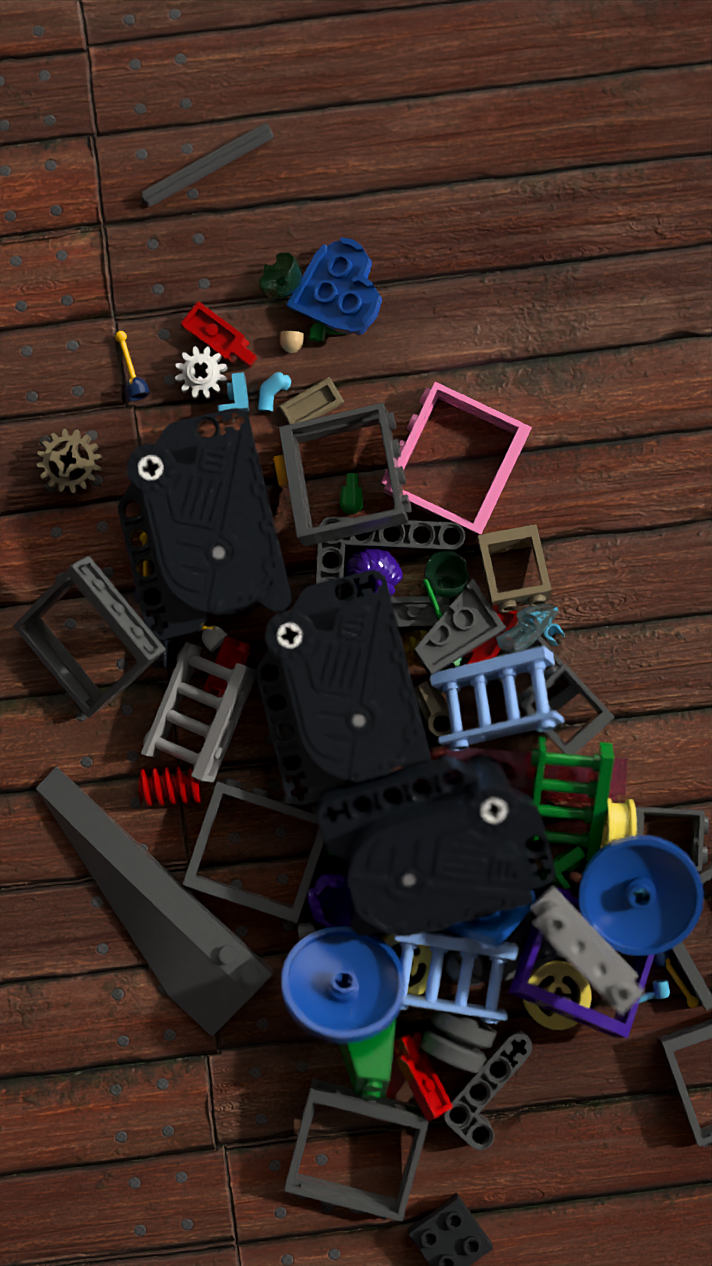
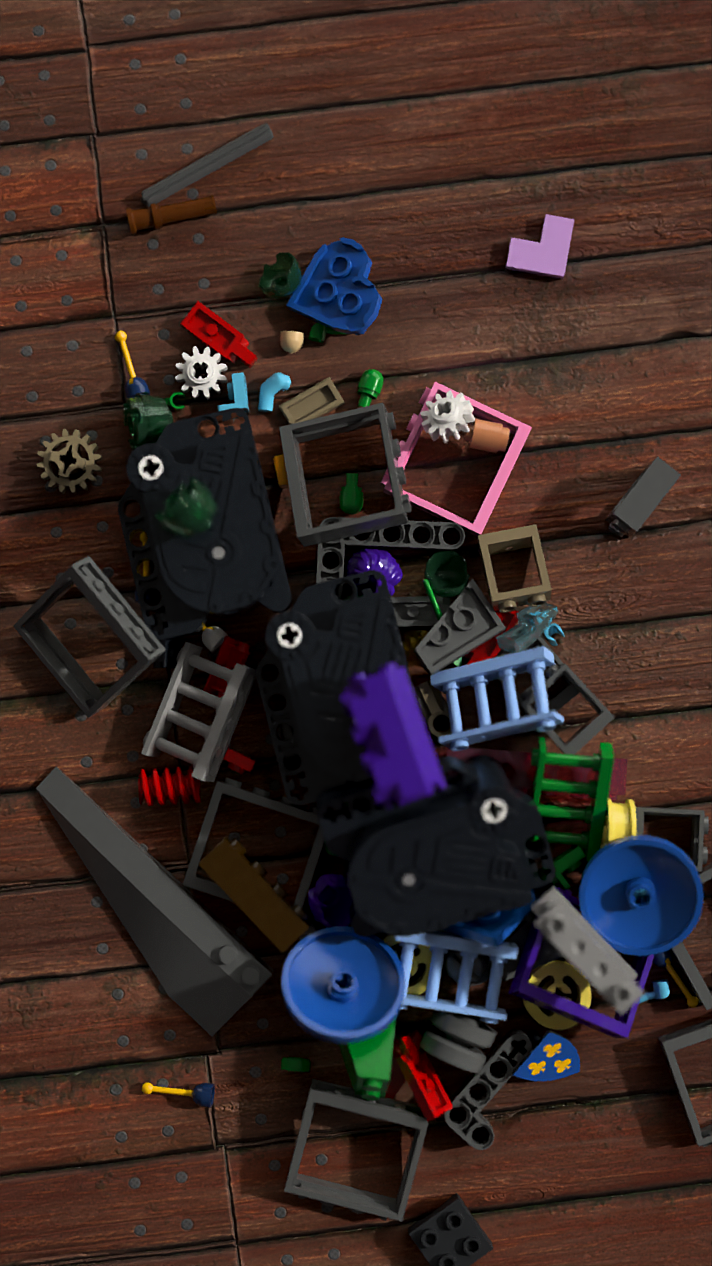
none -> clear green cone [123,393,173,451]
none -> reddish brown pin [126,195,217,235]
none -> hinge [142,1082,215,1108]
none -> green hand [144,392,185,412]
none -> clear green cone [155,476,217,539]
none -> dark brown brick [198,837,310,953]
none -> red plate [223,748,257,775]
none -> green tile [280,1057,311,1072]
none -> dark purple brick [340,662,447,810]
none -> green cylinder [357,369,384,408]
none -> white gear [420,390,475,443]
none -> nougat brick [464,418,510,453]
none -> lavender tile [505,214,575,279]
none -> blue shield [512,1030,580,1082]
none -> dark grey window [605,456,681,538]

